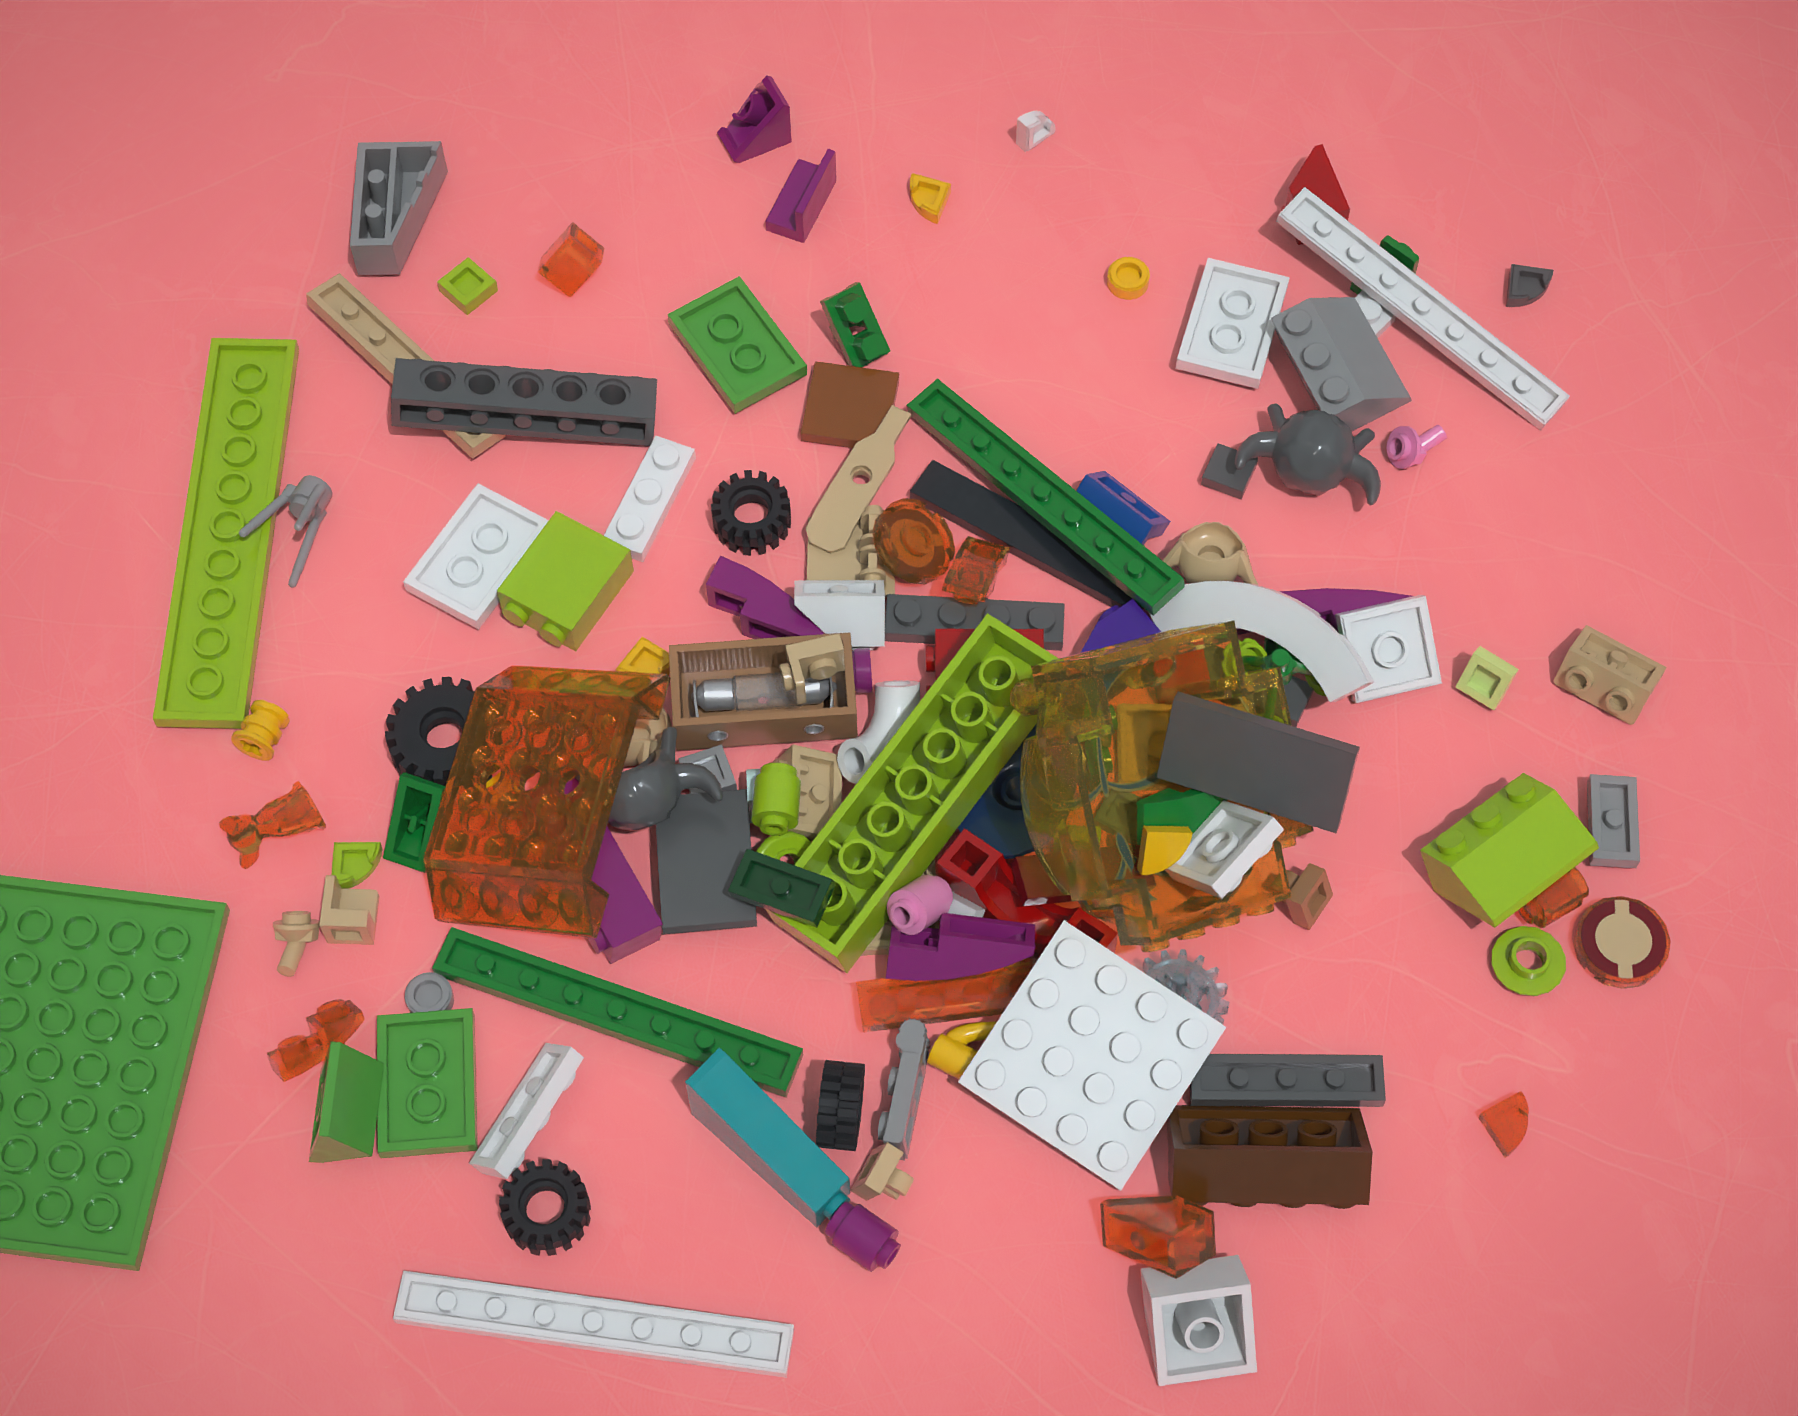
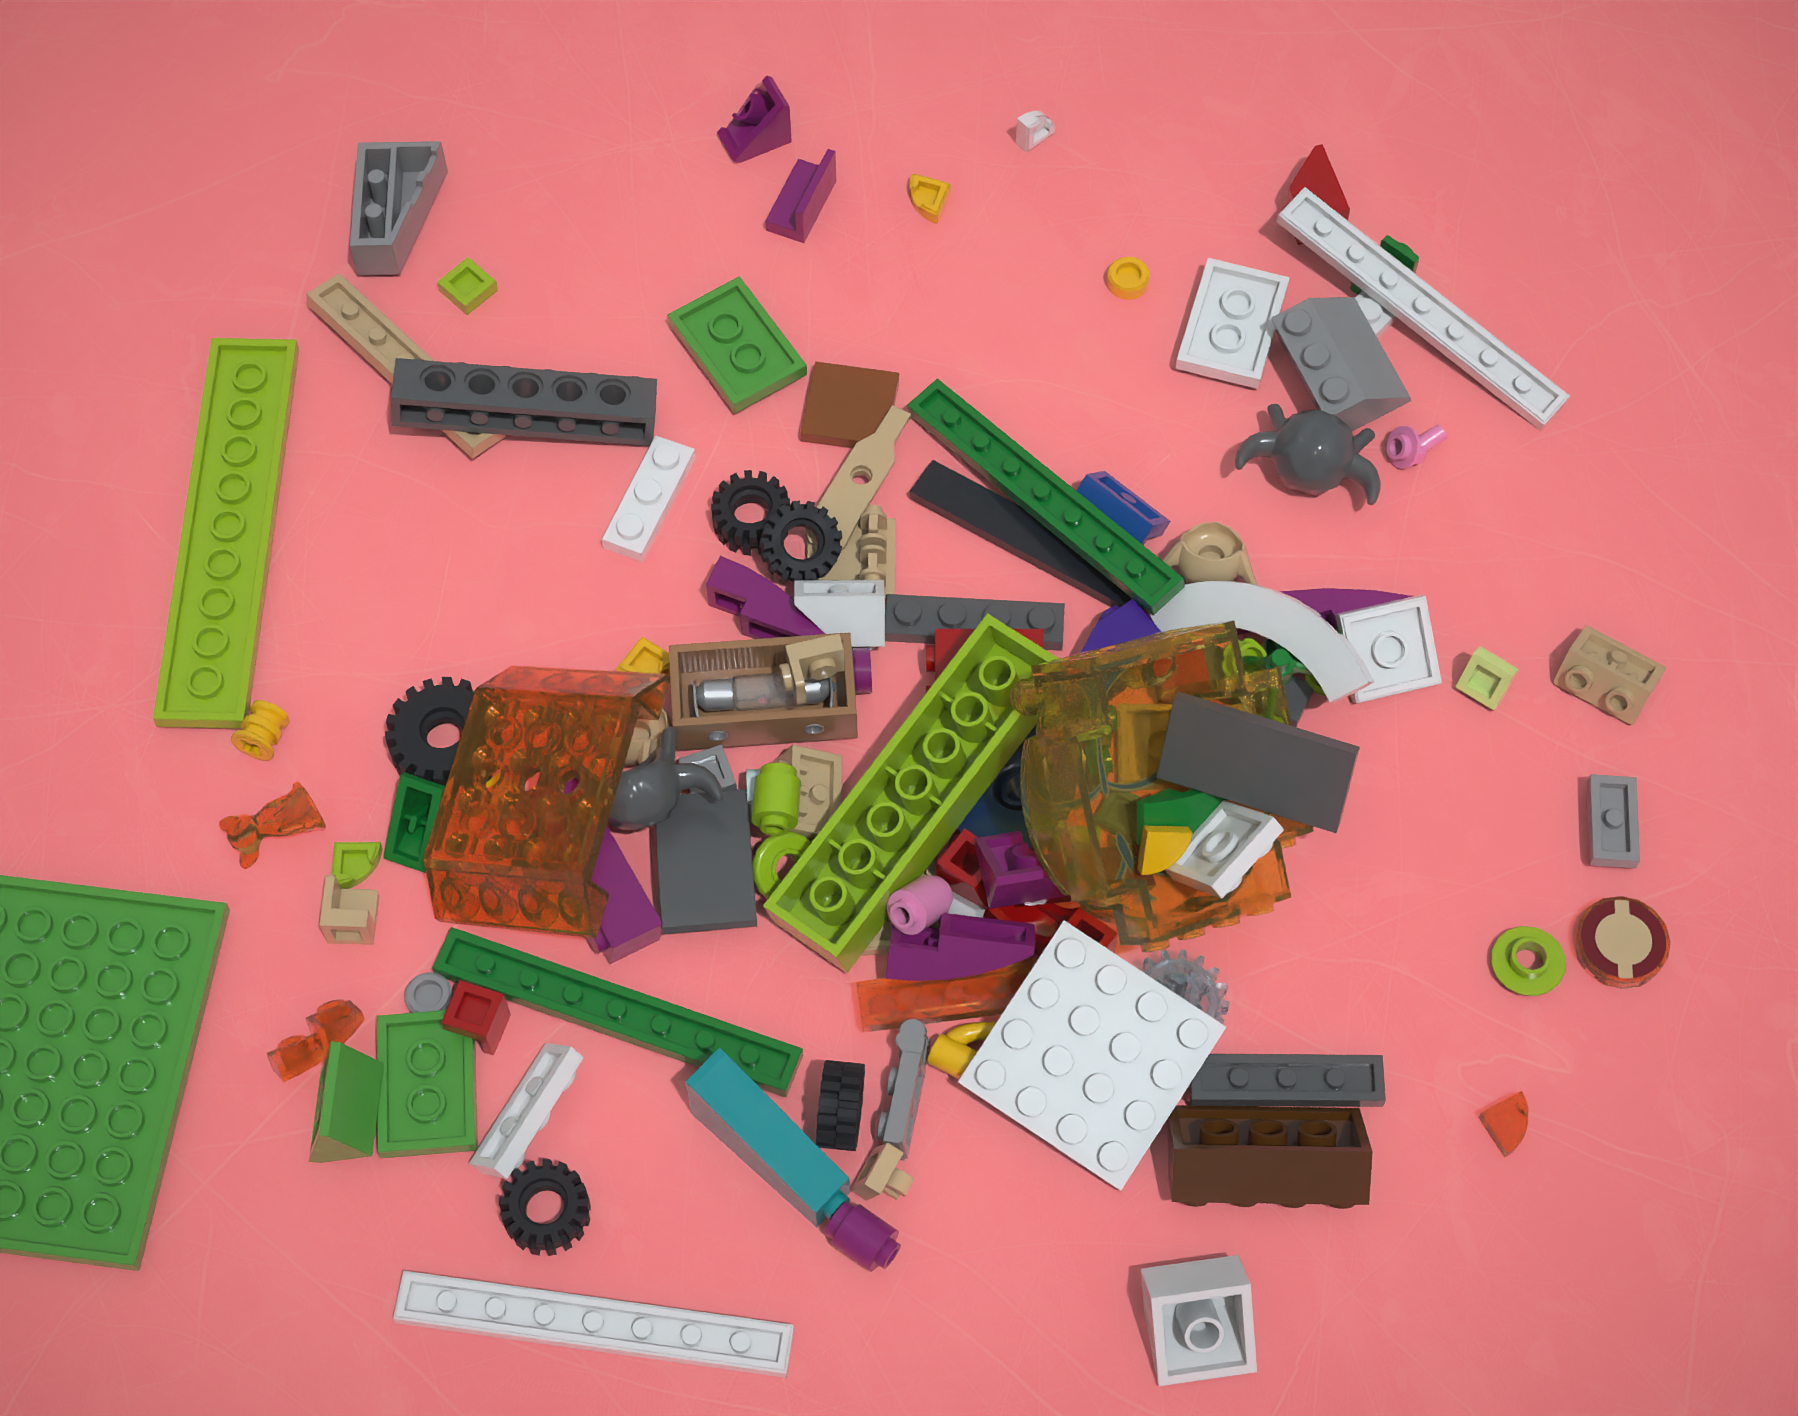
light grey plant [239,475,333,588] -> none
tan plate [273,911,320,977] -> none
white plate [403,483,549,630] -> none
lime brick [497,511,634,652] -> none
clear orange panel [537,222,605,297] -> none
dark green plate [728,849,836,928] -> none
green hips [820,282,891,367] -> none
white cylinder [837,680,920,784] -> none
clear orange tile [873,498,955,585] -> none
clear orange slope [942,536,1010,604] -> none
clear orange slope [1100,1196,1216,1279] -> none
dark grey tile [1201,443,1258,500] -> none
medium nougat tile [1274,863,1333,930] -> none
lime slope [1420,773,1599,928] -> none
dark grey tile [1506,264,1554,307] -> none
clear orange brick [1518,867,1589,928] -> none
none -> red panel [441,980,511,1055]
none -> black tyre [759,500,843,583]
none -> magenta slope [975,831,1081,909]

